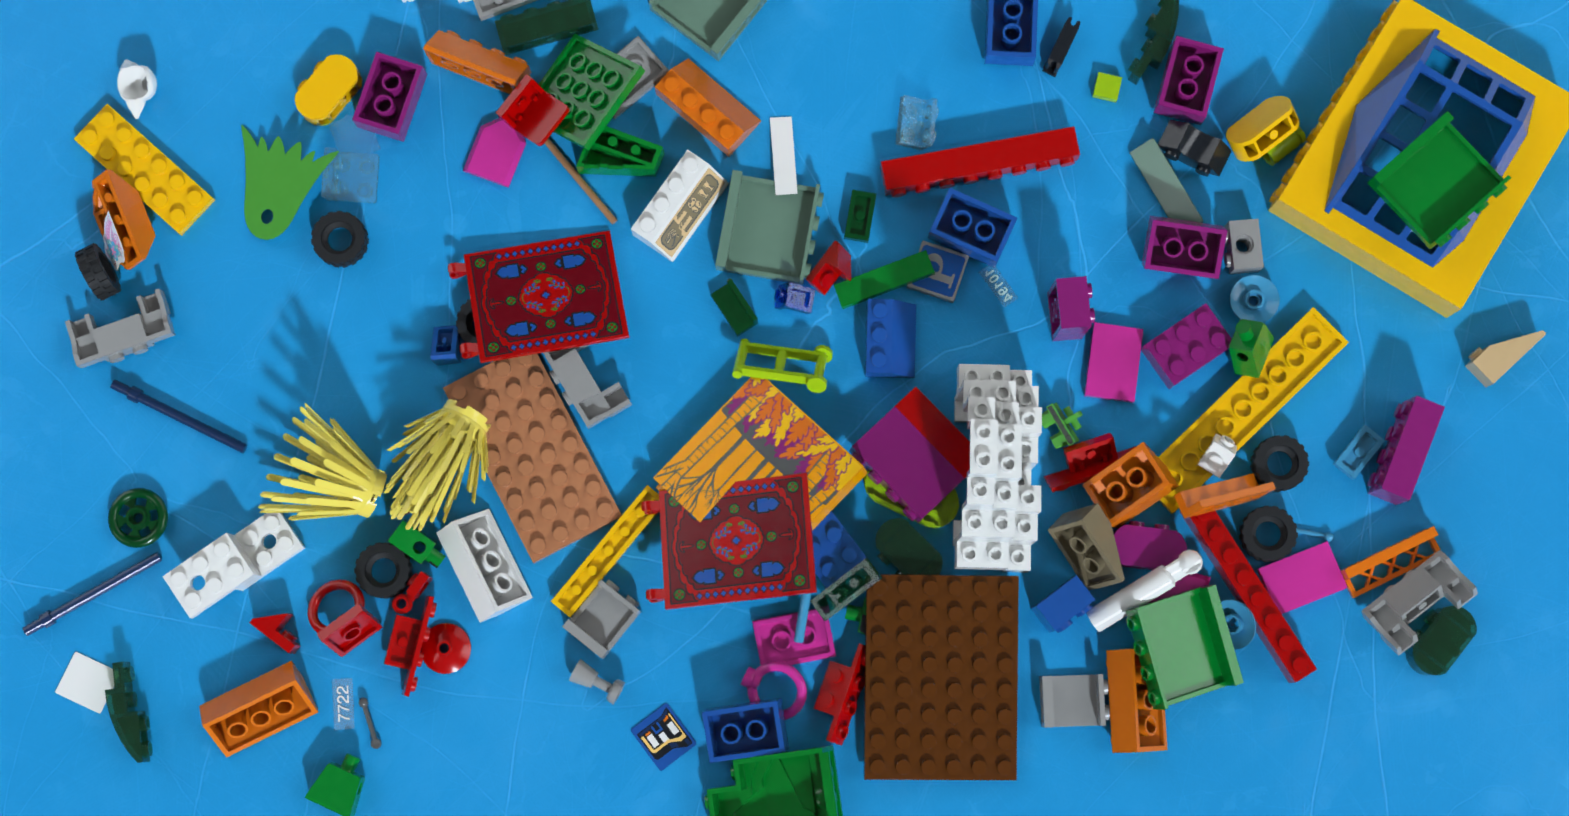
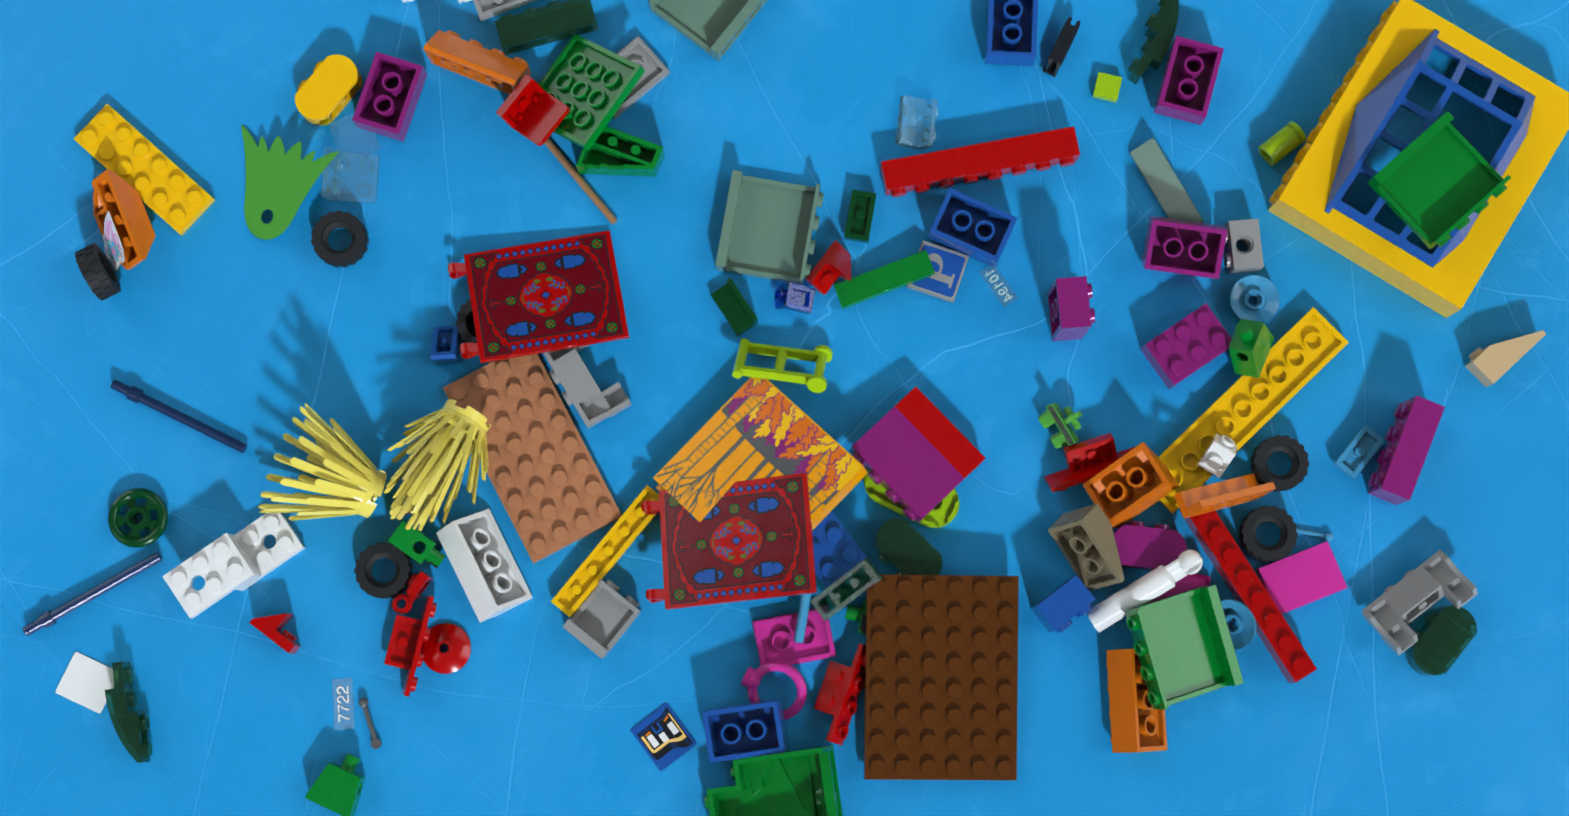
light grey bracket [65,289,176,368] -> none
white piece [117,59,157,119] -> none
orange slope [199,660,318,758] -> none
red tile [307,579,383,657] -> none
dark pink tile [463,118,526,188] -> none
light grey piece [569,659,625,705] -> none
white slope [631,150,729,262] -> none
orange slope [655,58,761,157] -> none
white sticker [770,116,798,195] -> none
blue slope [865,299,916,378] -> none
white panel [953,364,1042,573] -> none
light grey panel [1039,674,1110,728] -> none
dark pink tile [1084,322,1143,403] -> none
black brick [1158,120,1232,177] -> none
yellow brick [1226,96,1300,162] -> none
orange fence [1340,526,1440,598] -> none

